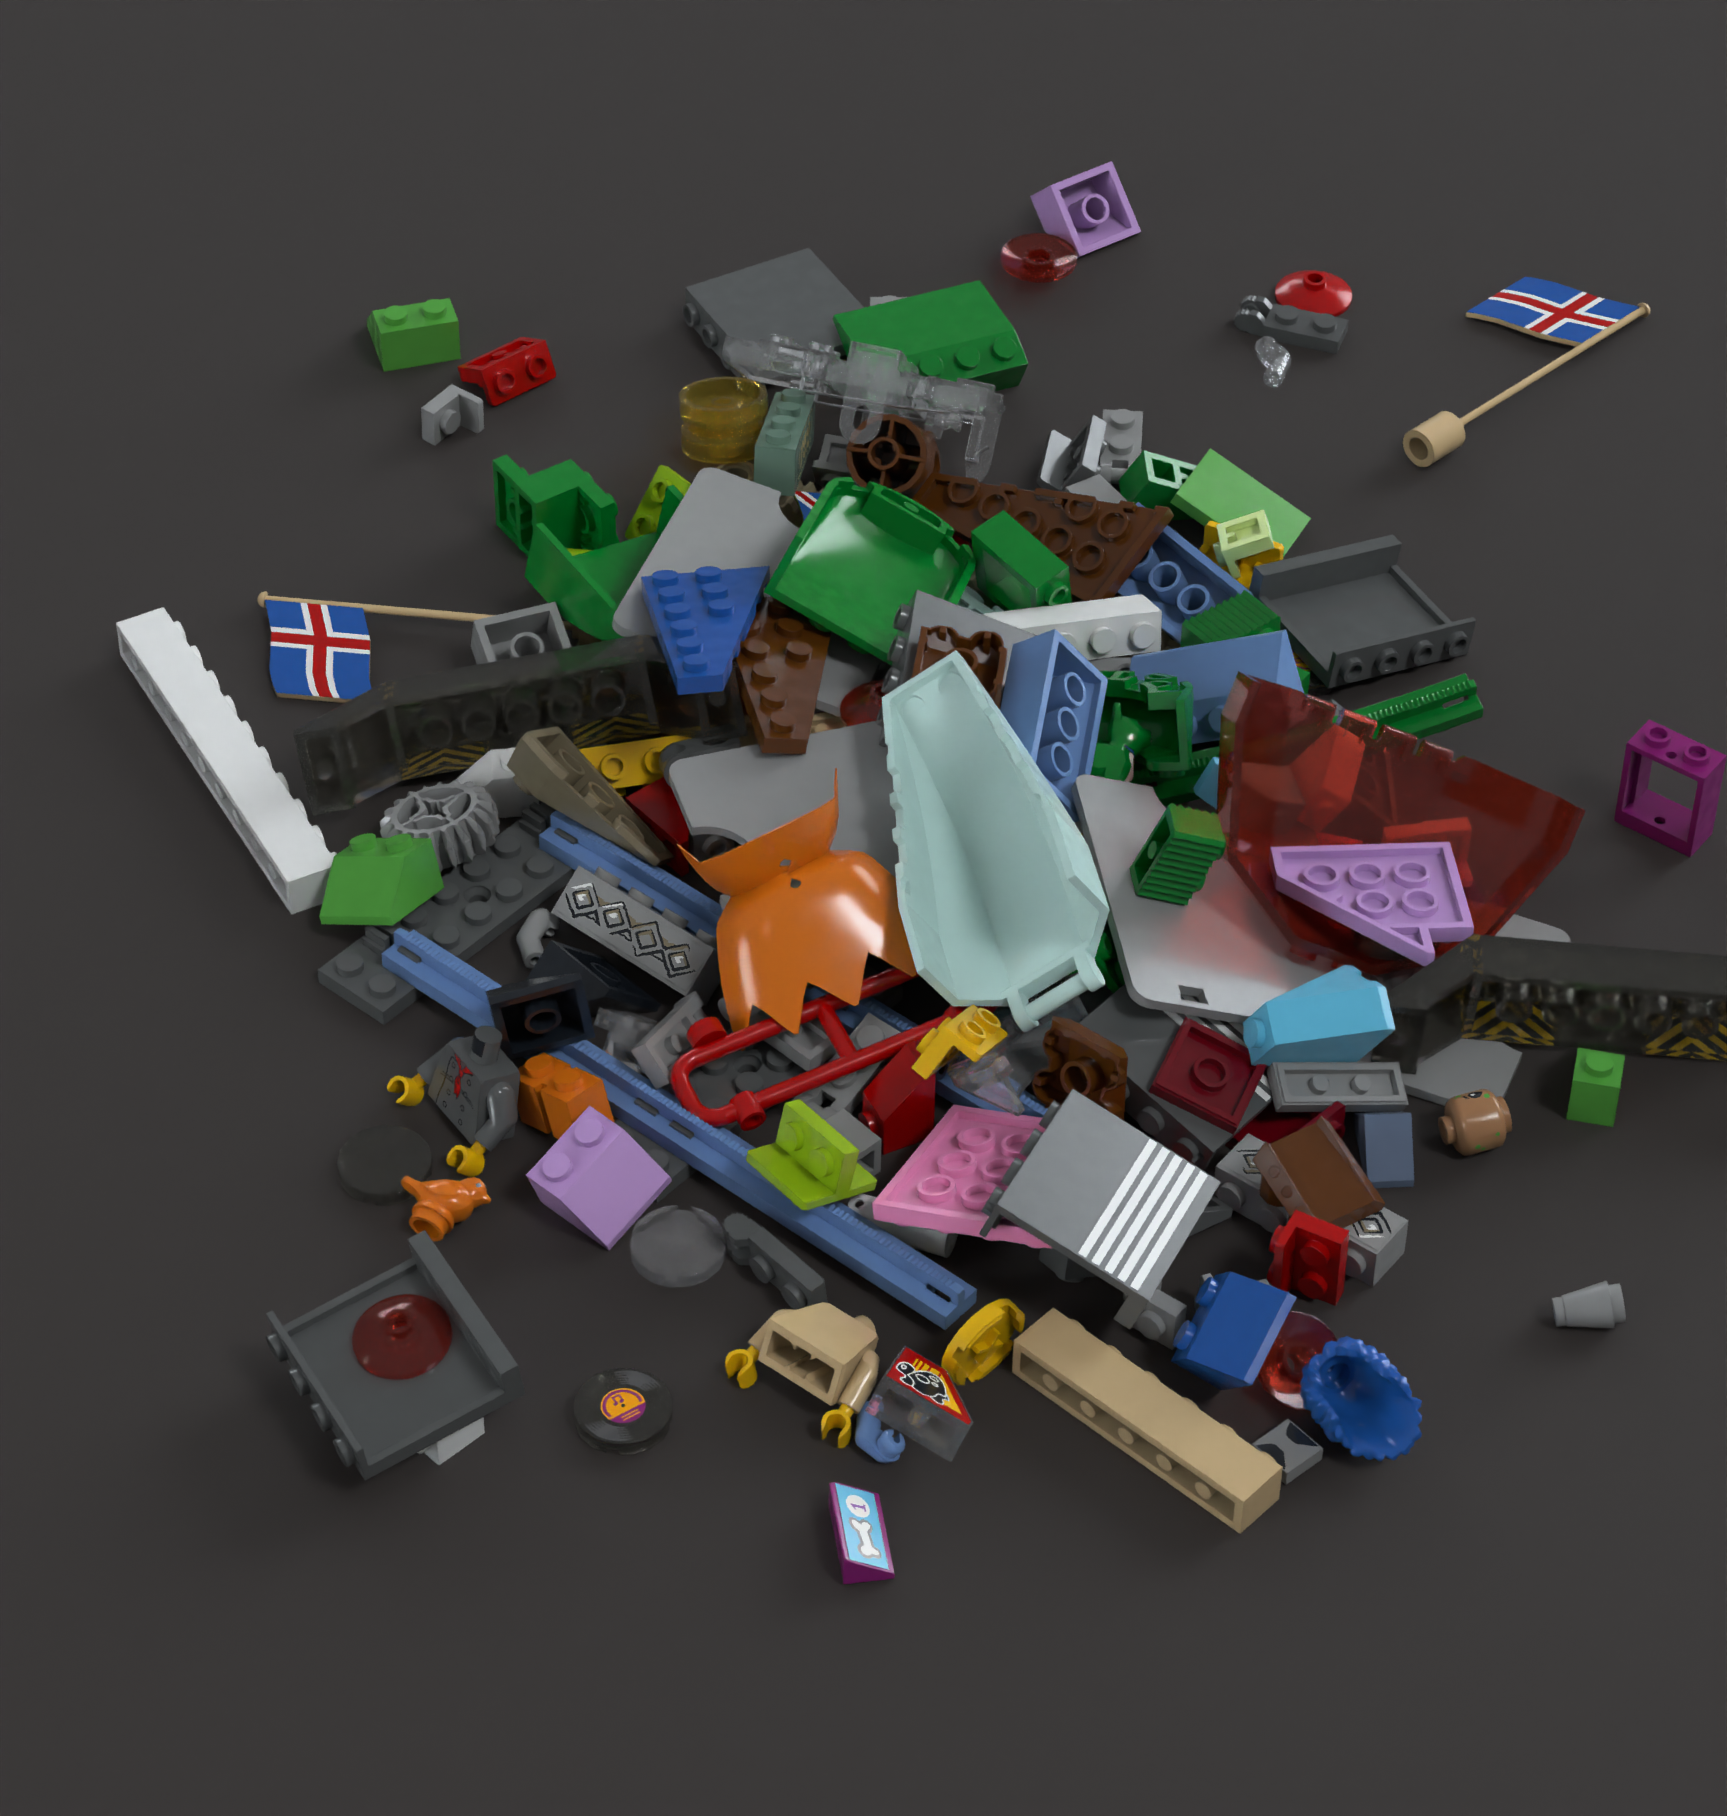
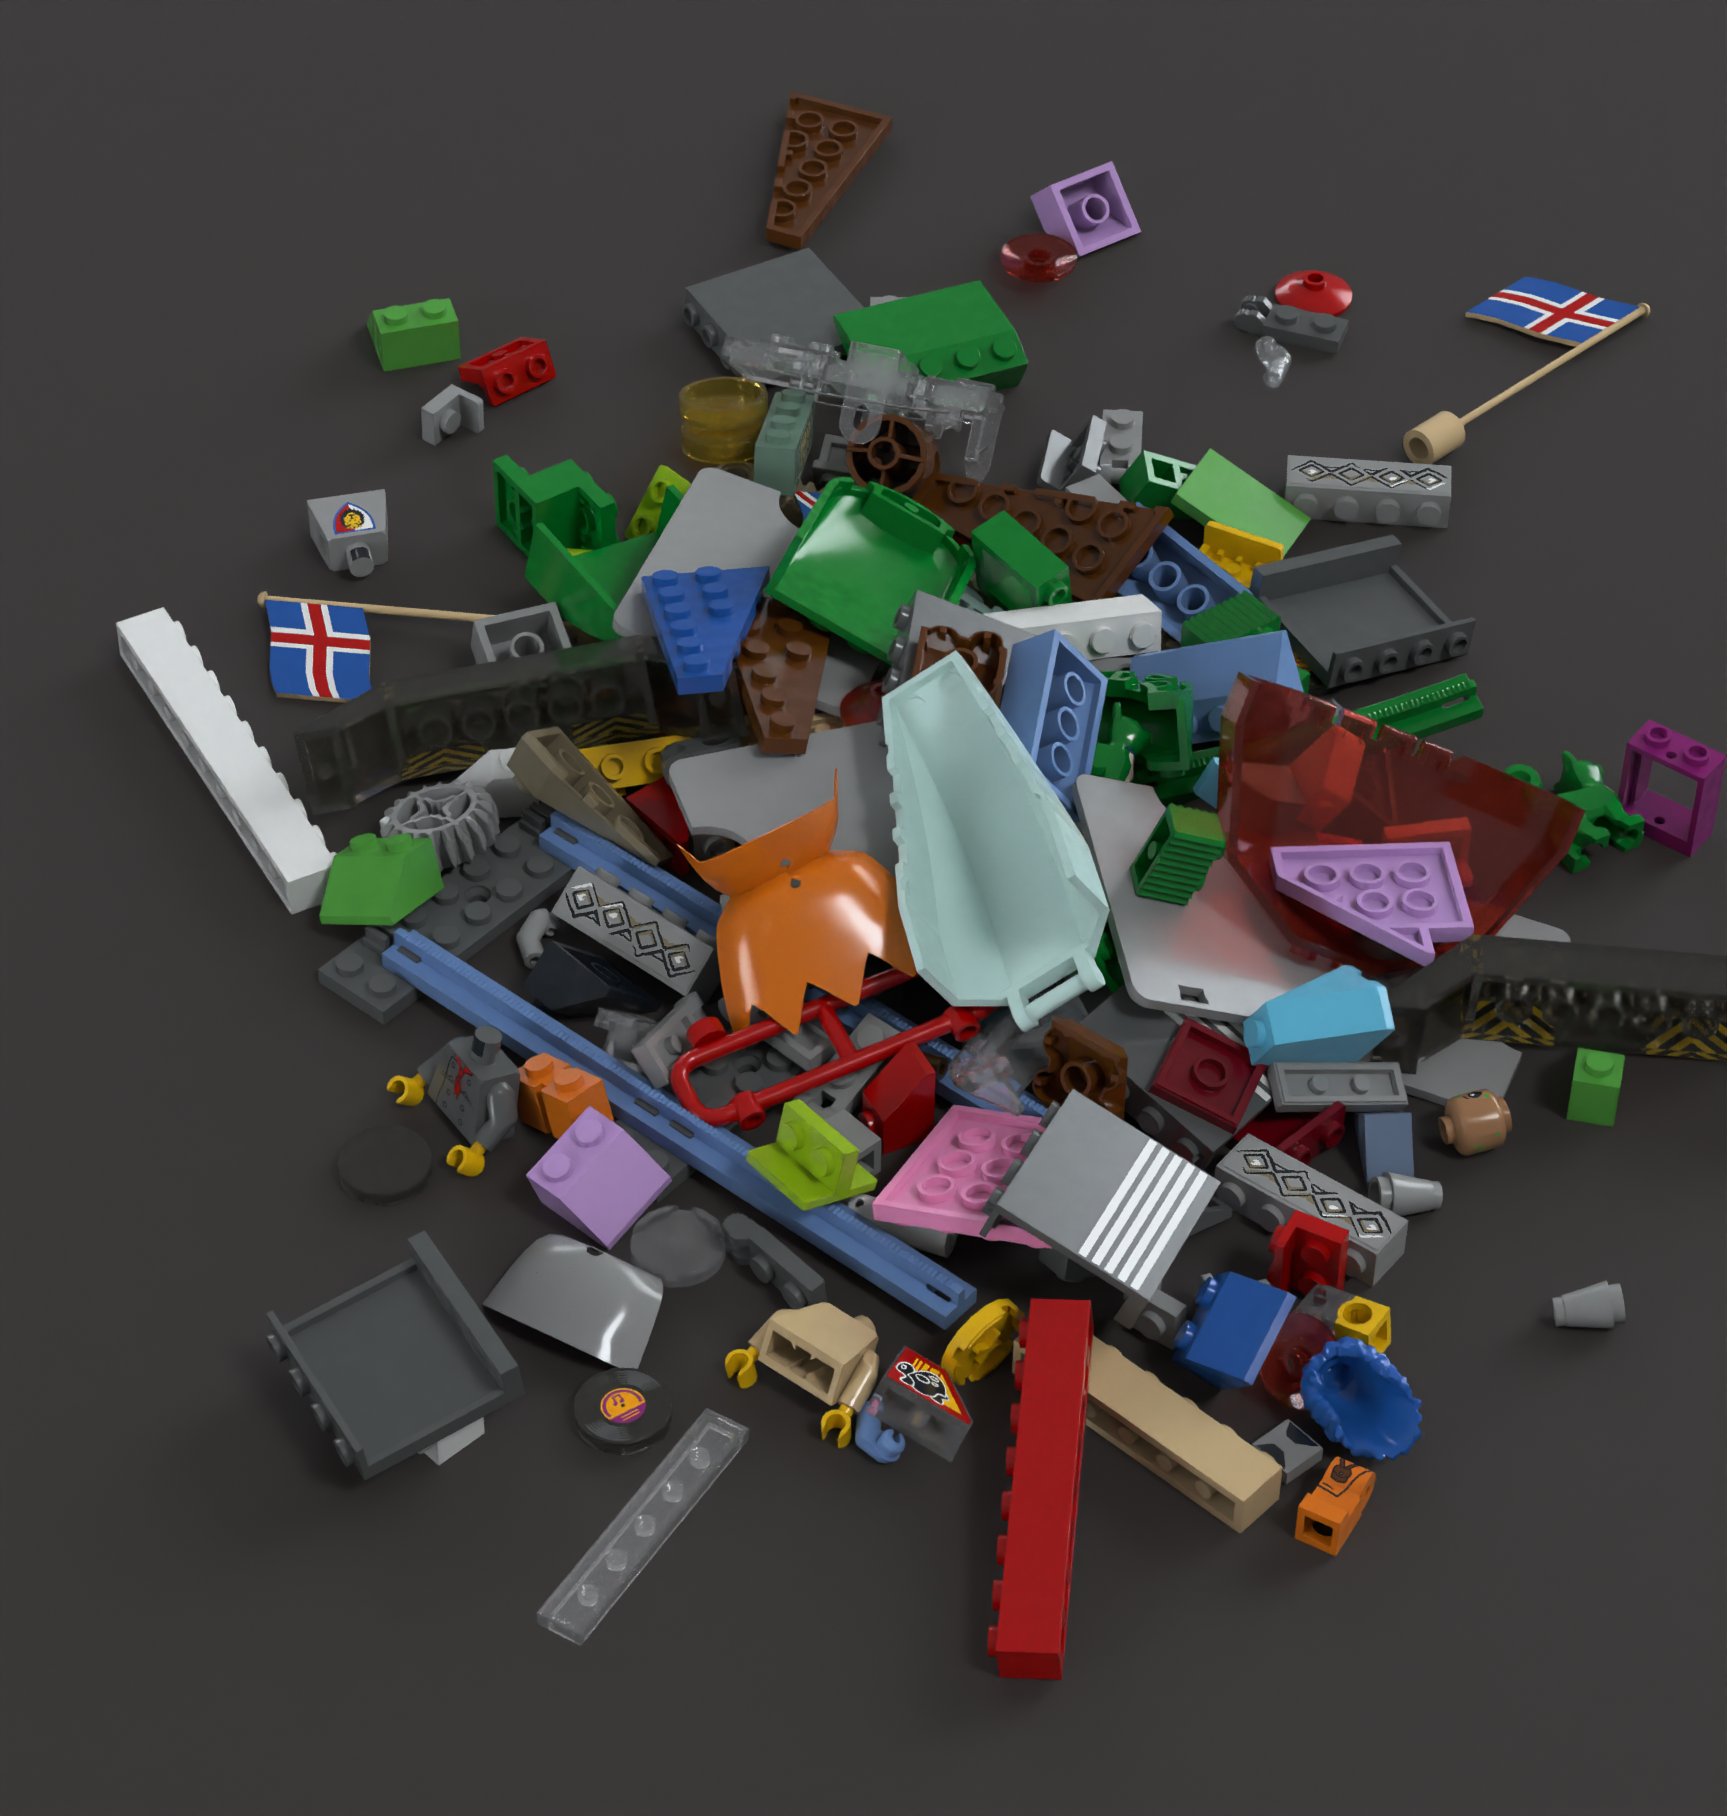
clear red dish [352,1294,452,1380] -> none
orange animal [401,1176,491,1241] -> none
black slope [485,972,595,1060] -> none
slope [829,1482,895,1584] -> none
yellow bracket [911,1004,1008,1080] -> none
yellowish green bracket [1213,510,1274,579] -> none
reddish brown slope [1252,1116,1385,1228] -> none
none -> light grey torso [307,489,388,577]
none -> light grey piece [482,1234,663,1371]
none -> clear tile [537,1408,749,1646]
none -> reddish brown wing [766,91,893,250]
none -> red brick [988,1299,1094,1680]
none -> light grey brick [1284,455,1451,528]
none -> yellow leg [1291,1284,1391,1353]
none -> orange leg [1294,1457,1376,1557]
none -> light grey cone [1368,1172,1443,1216]
none -> green animal [1501,750,1645,874]

